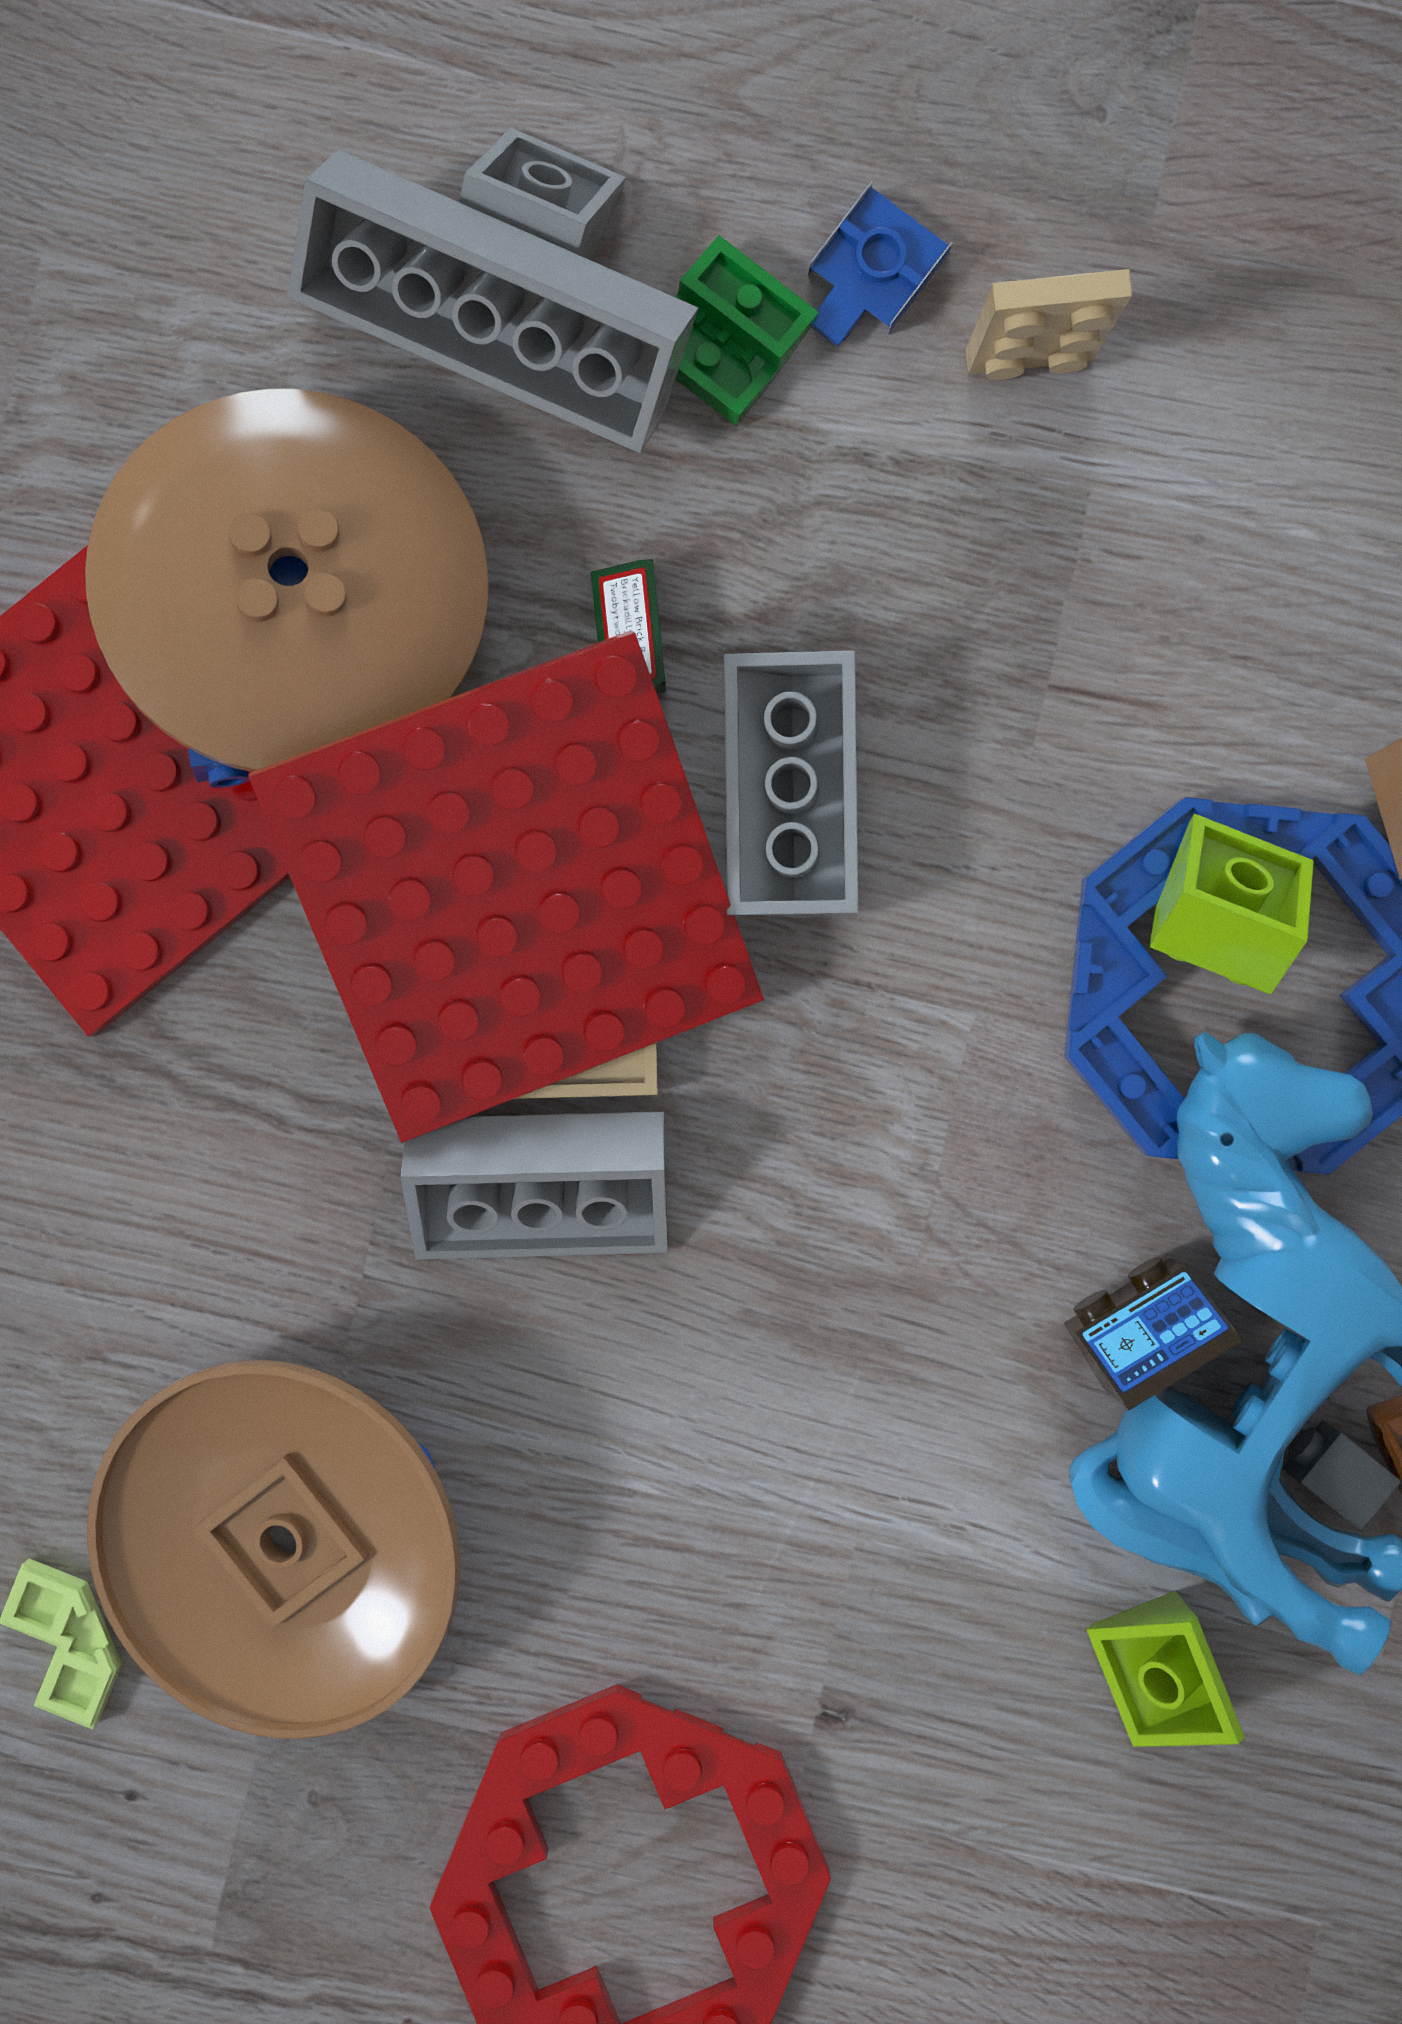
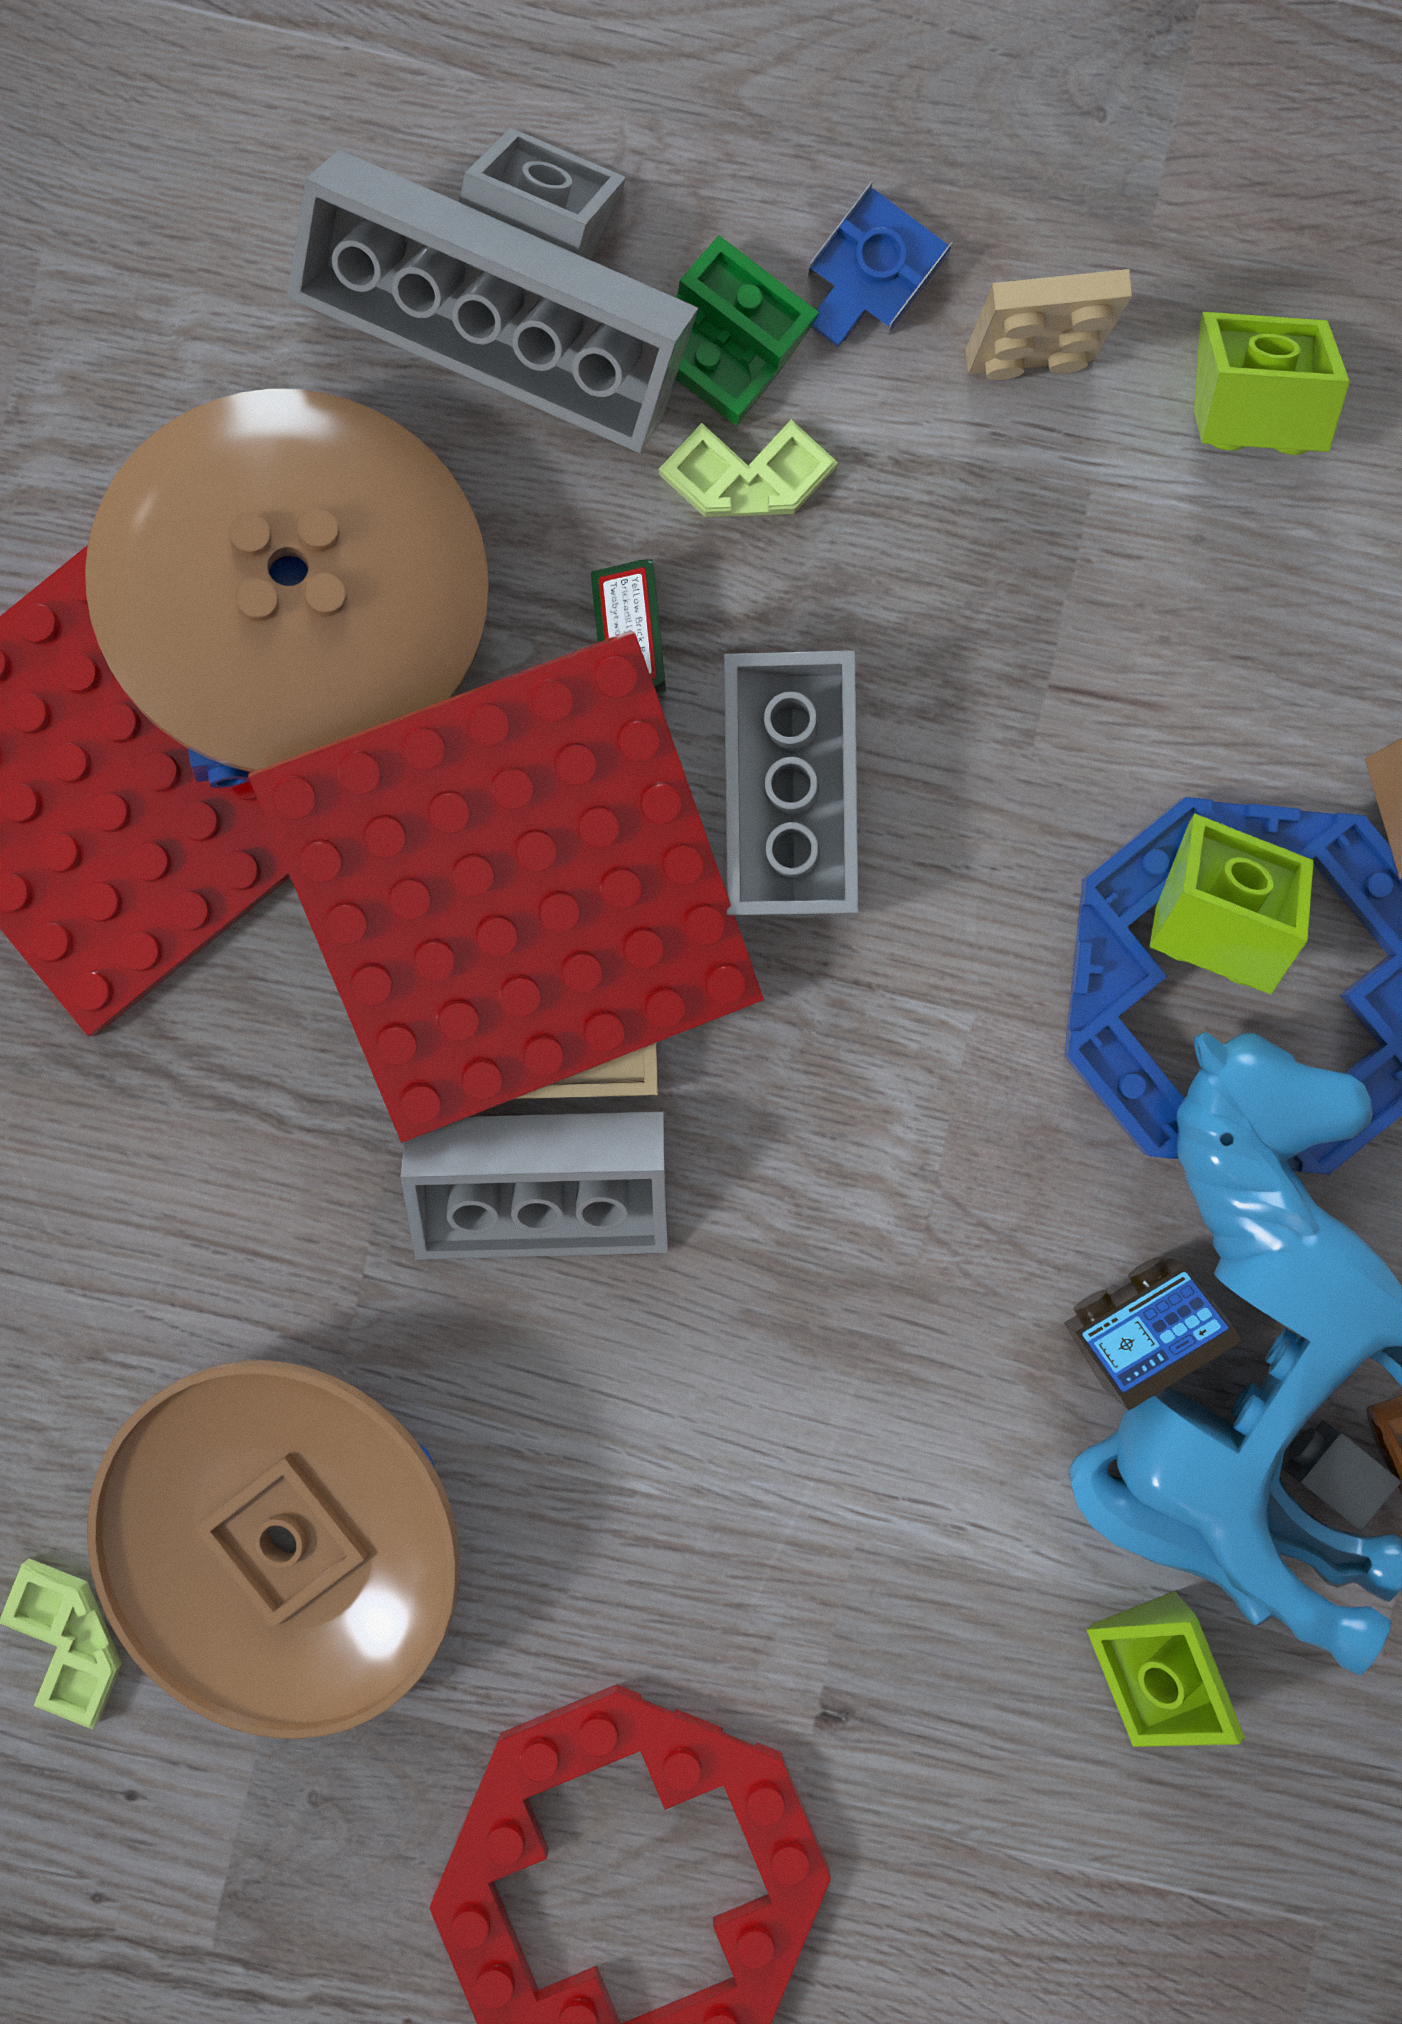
none -> yellowish green tile [659,419,838,517]
none -> lime slope [1194,312,1350,455]

